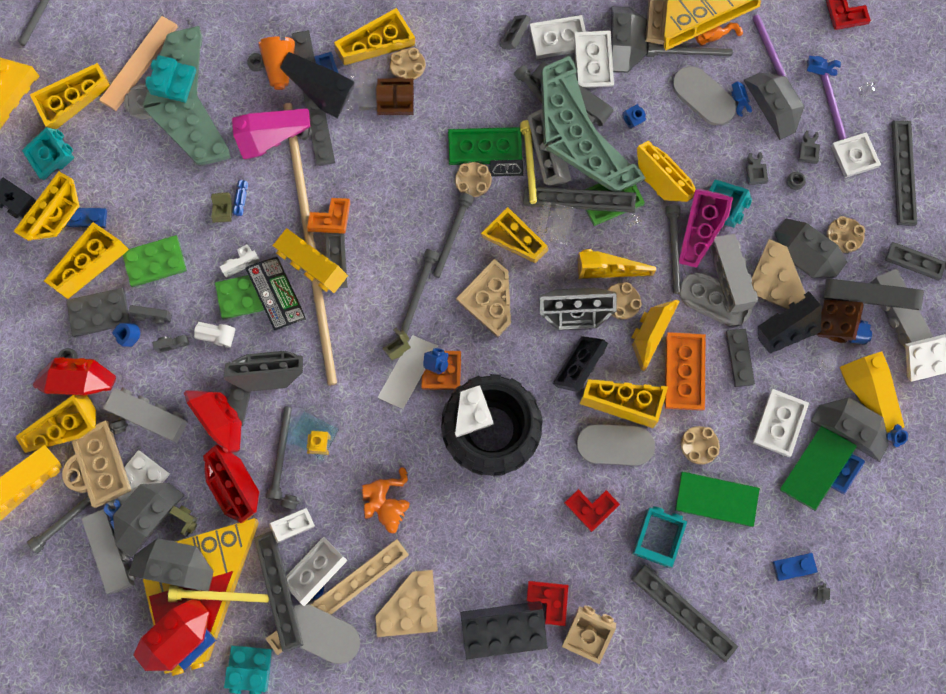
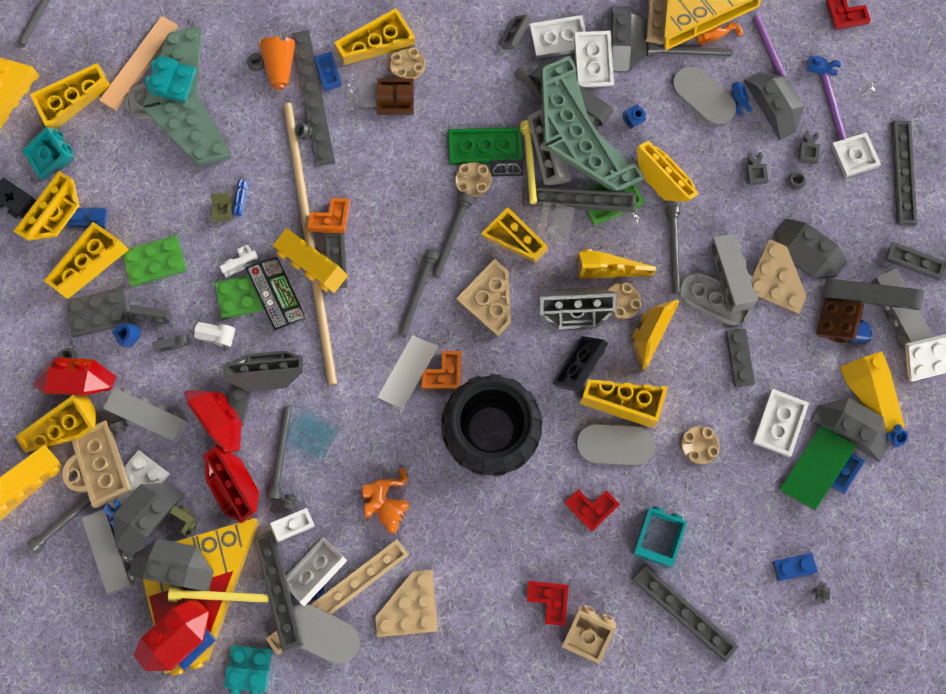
dark pink wedge [232,109,310,159] -> none
black wedge [280,52,354,119] -> none
yellow window [307,431,331,455] -> none
olive bracket [382,328,411,361] -> none
blue plate [423,348,448,374] -> none
white wing [455,385,494,438] -> none
black brick [460,601,548,660] -> none
orange plate [665,332,706,411] -> none
green tile [675,471,760,527] -> none
dark pink wedge [679,189,733,268] -> none
teal plate [709,179,752,228] -> none
black wedge [758,291,822,354] -> none
tan dish [826,216,865,253] -> none

